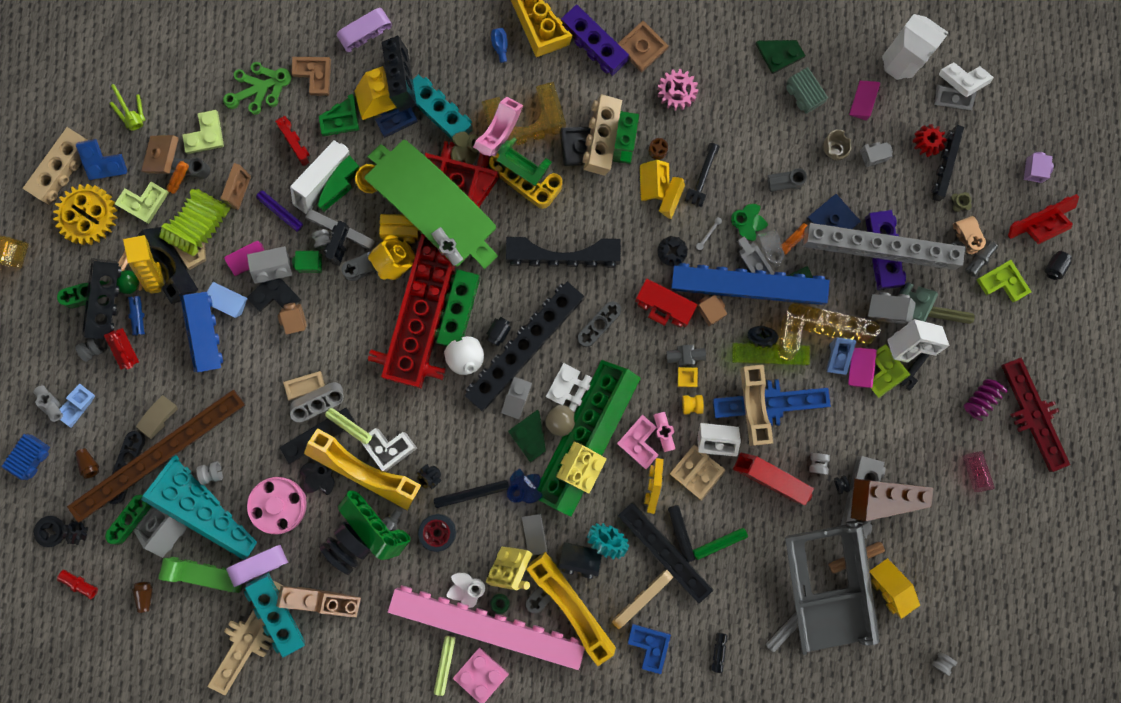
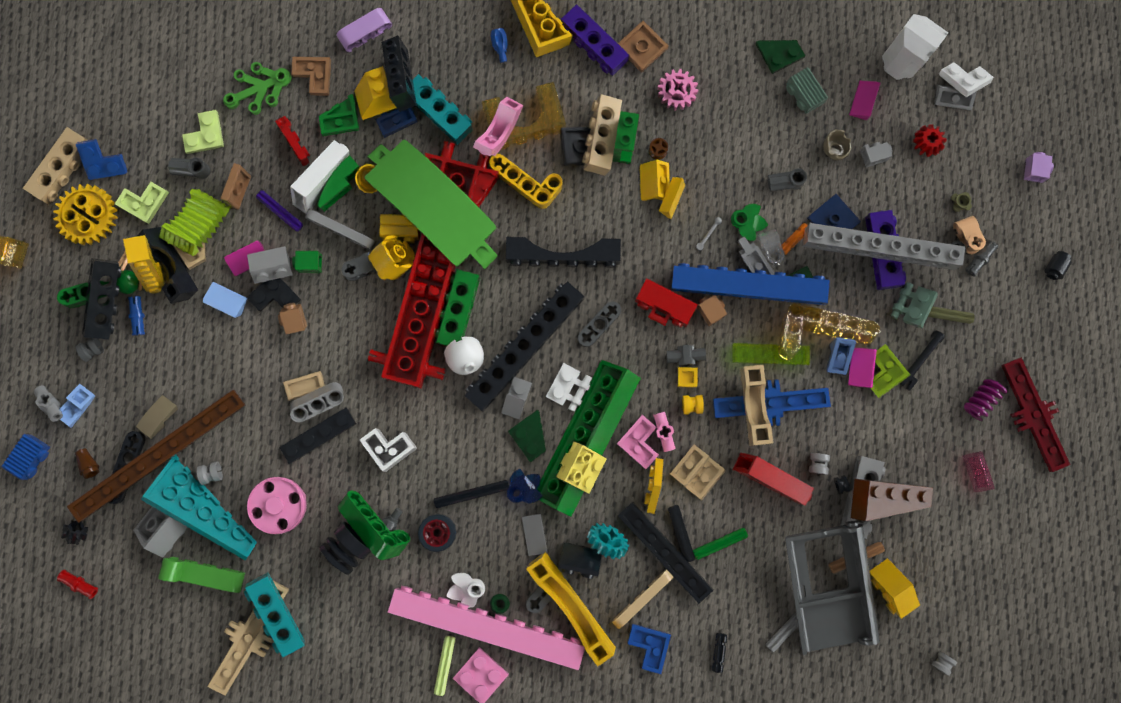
black gear [34,516,64,547] -> none
red hinge [104,328,139,370] -> none
green beam [105,495,151,545] -> none
lime plant [110,84,146,131] -> none
reddish brown cone [132,582,153,613] -> none
medium nougat plate [141,135,178,174] -> none
orange axle [166,161,189,194] -> none
blue brick [180,292,223,372] -> none
lavender beam [226,545,288,587] -> none
medium nougat slope [276,586,361,618] -> none
black plate [299,462,335,495] -> none
yellow arch [304,428,421,510] -> none
light grey wheel [311,229,331,250] -> none
black plate [324,221,350,266] -> none
yellowish green axle [325,408,372,444] -> none
black gear [417,464,441,490] -> none
light grey axle [431,227,464,266] -> none
olive plate [451,132,479,165] -> none
black brick [486,317,511,347] -> none
light yellow plate [486,546,532,590] -> none
green panel [496,138,552,186] -> none
dark tan hair [546,405,575,437] -> none
black gear [657,236,688,266] -> none
black hinge [684,143,720,207] -> none
white brick [697,423,741,456] -> none
black gear [747,326,779,348] -> none
light grey brick [868,292,916,325] -> none
white brick [887,319,949,362] -> none
black plate [931,125,964,201] -> none
lime plate [976,260,1031,303] -> none
red bracket [1008,194,1079,244] -> none

